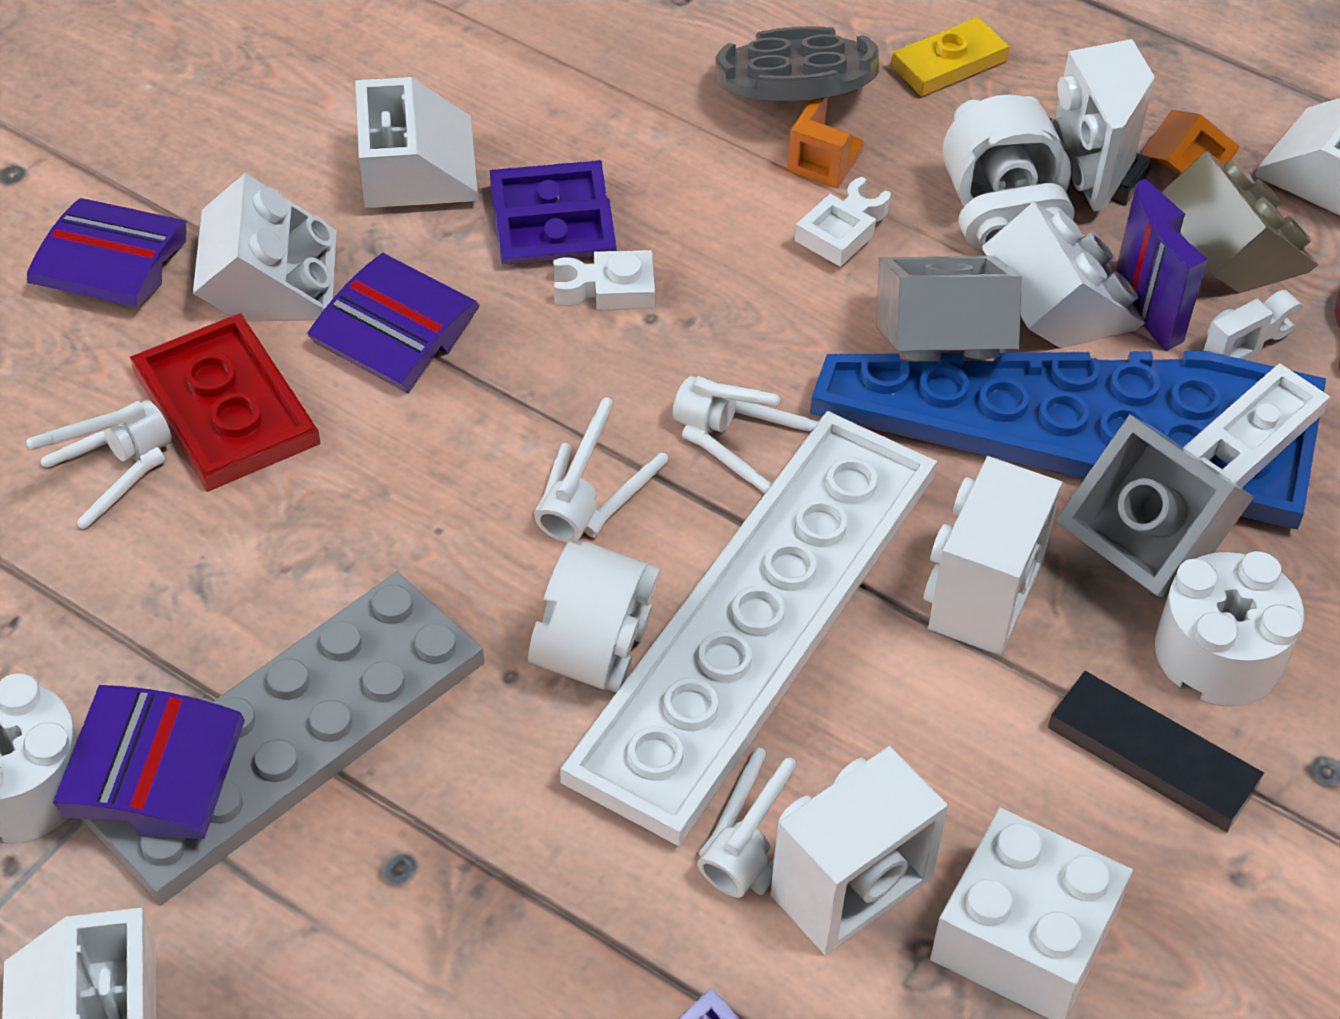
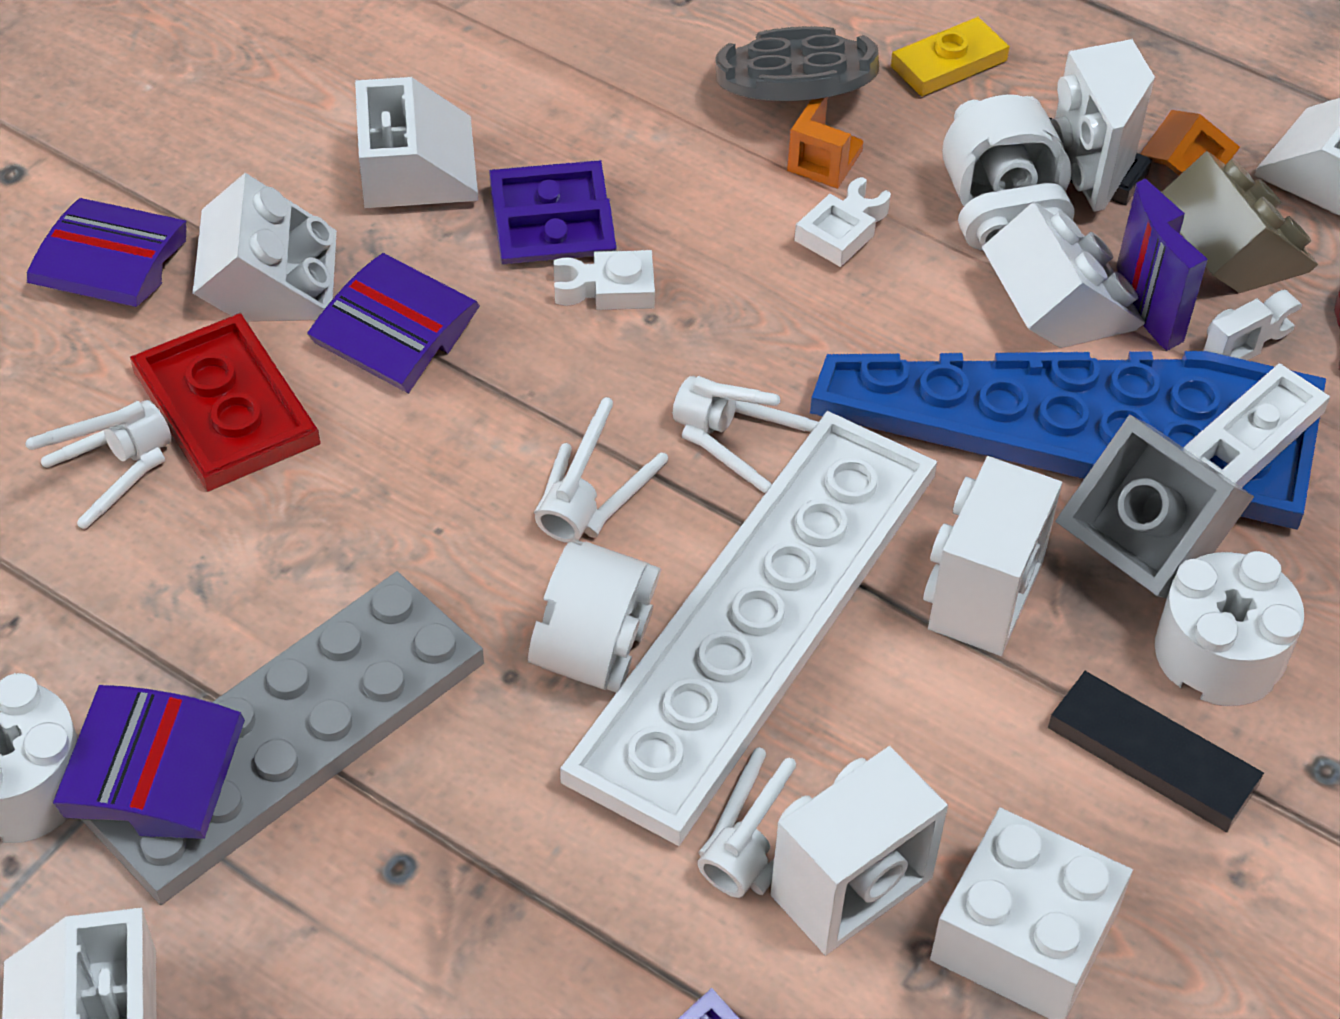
light grey brick [877,256,1022,360] -> none

